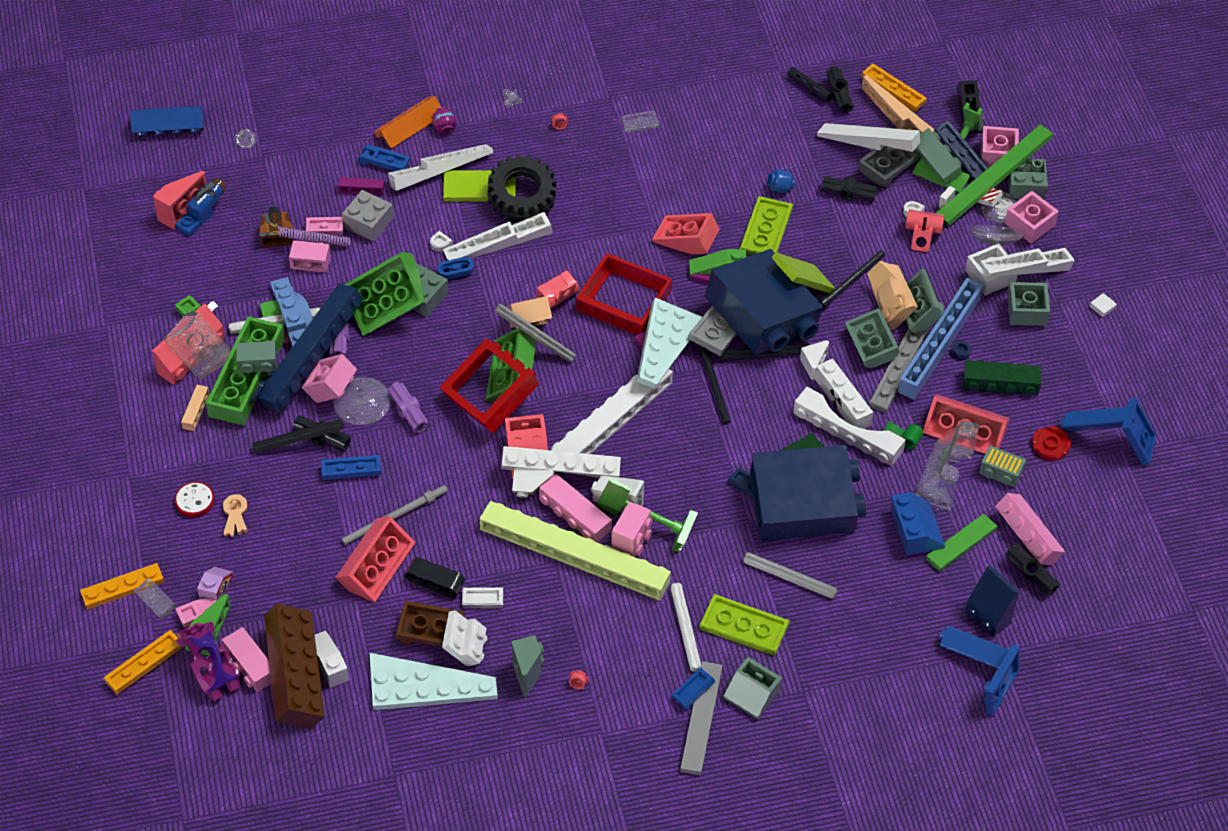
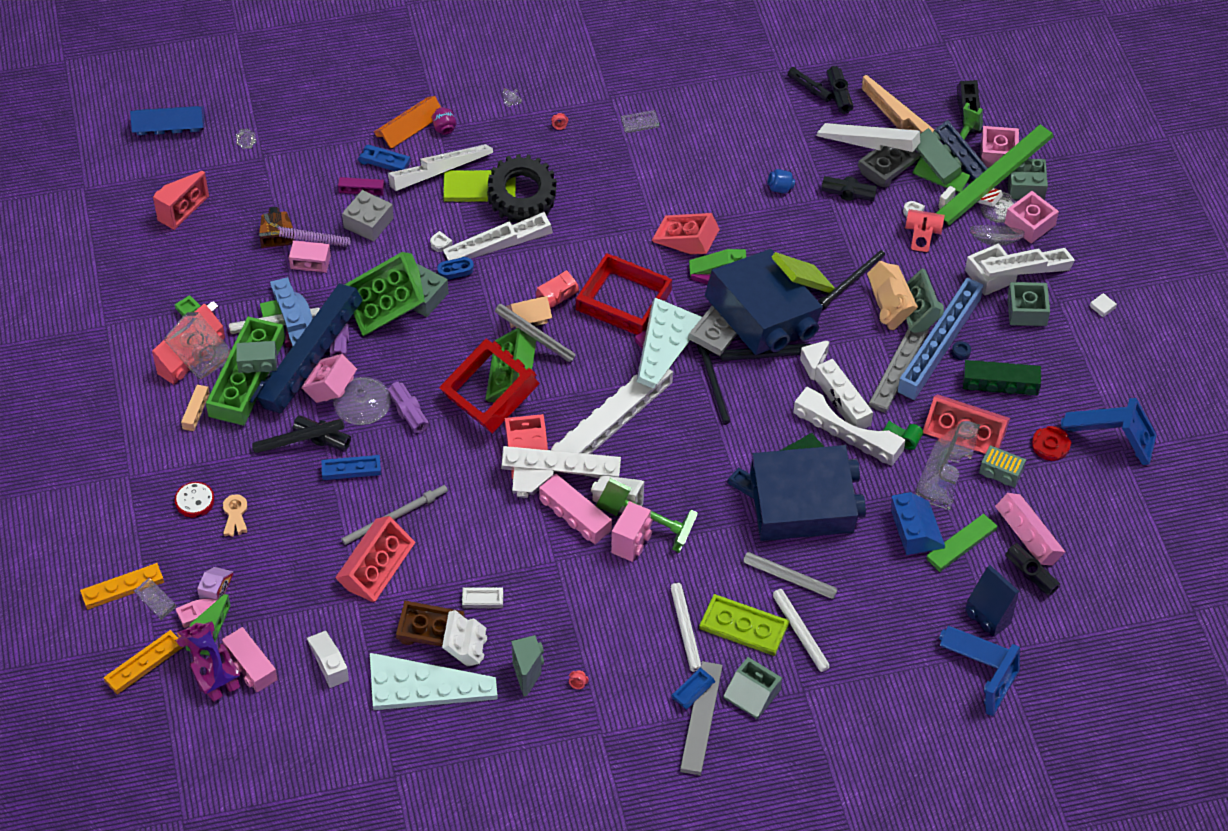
blue plate [175,178,226,237] -> none
reddish brown brick [264,603,325,729] -> none
bright pink plate [306,217,343,236] -> none
black beam [405,557,466,598] -> none
yellowish green brick [480,501,671,600] -> none
lime tile [740,196,793,255] -> none
sand green slope [845,308,900,368] -> none
light orange plate [861,64,927,112] -> none
none -> white axle [773,589,829,672]

